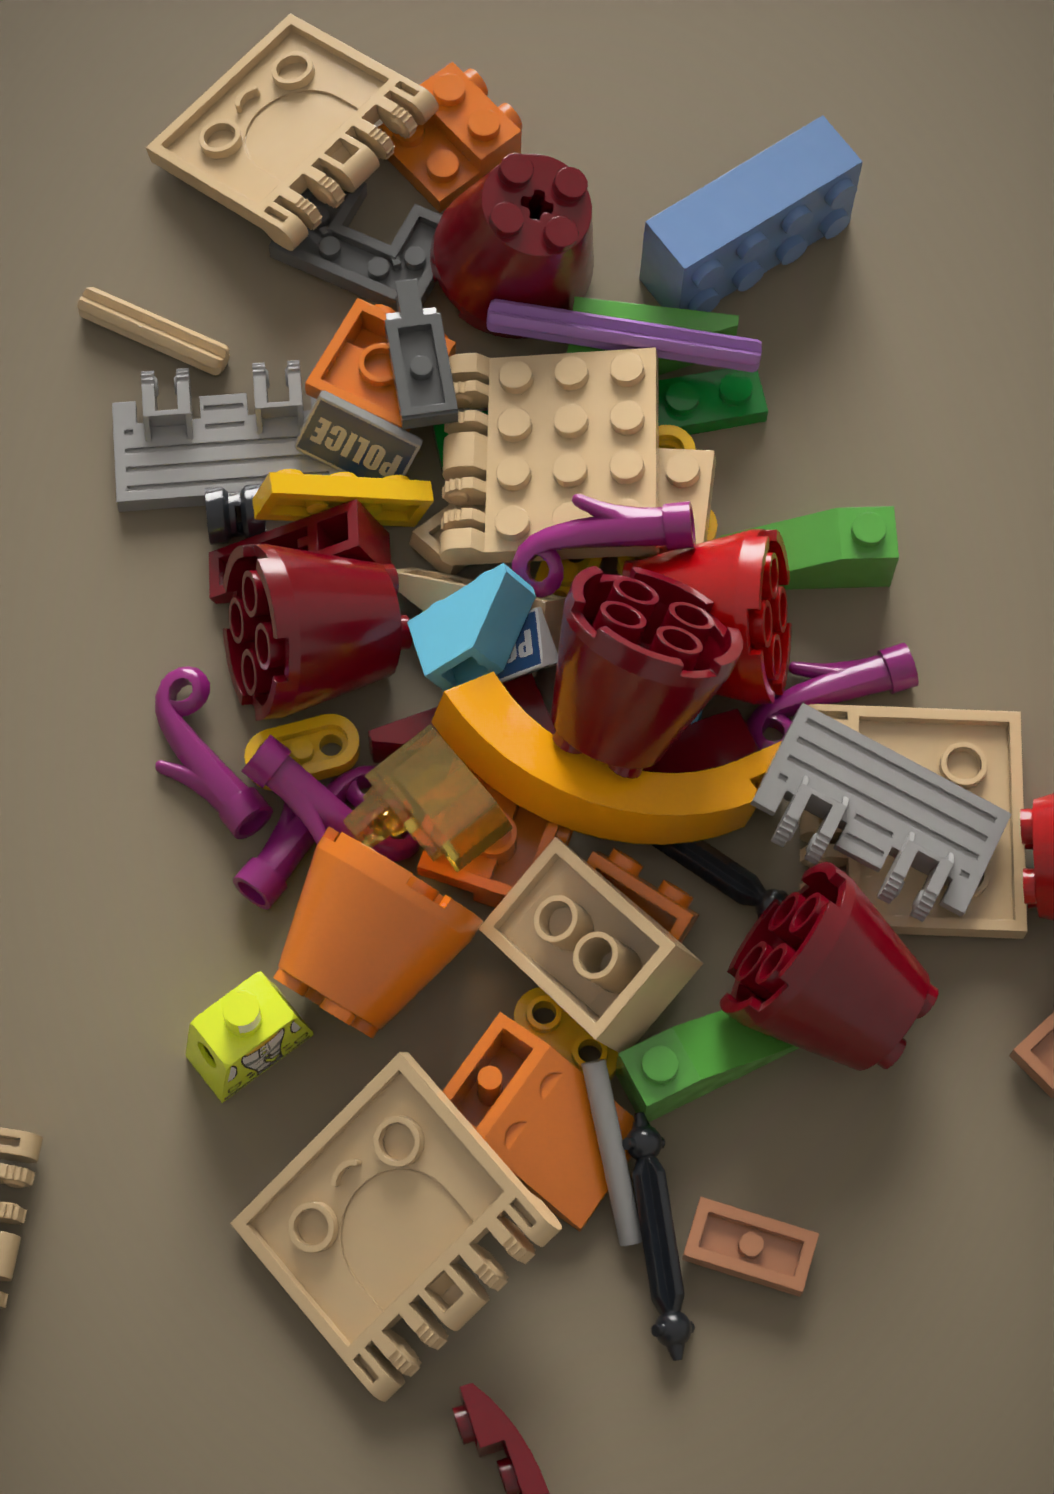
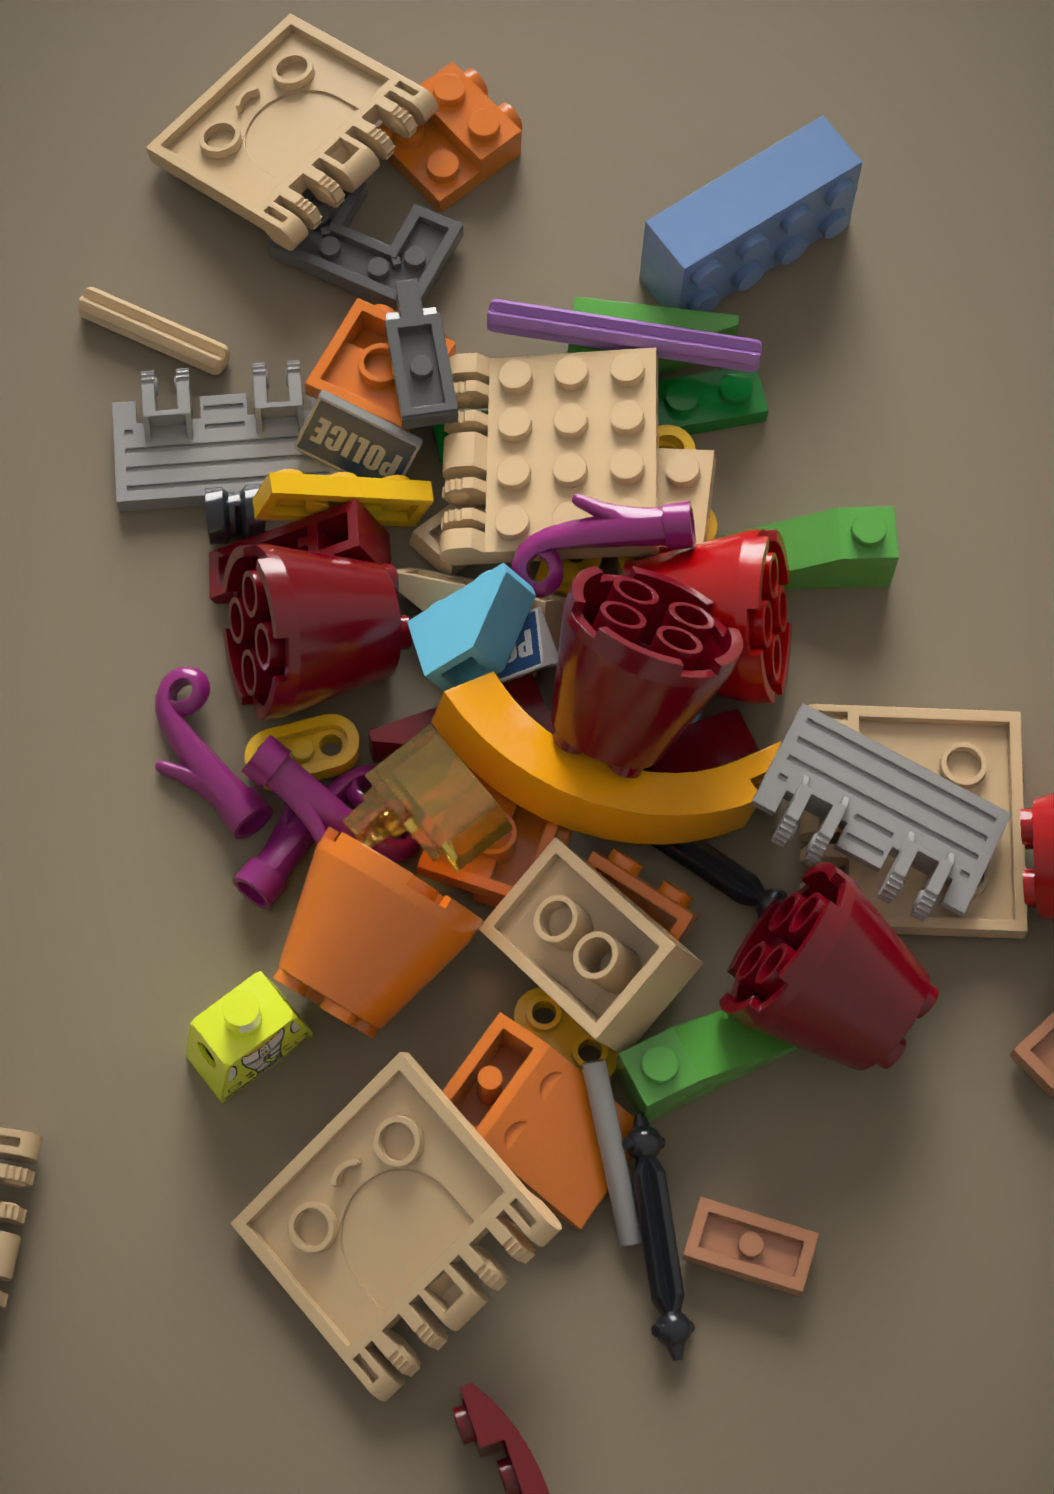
dark red cone [430,153,594,339] -> none
magenta plant [747,642,919,750] -> none

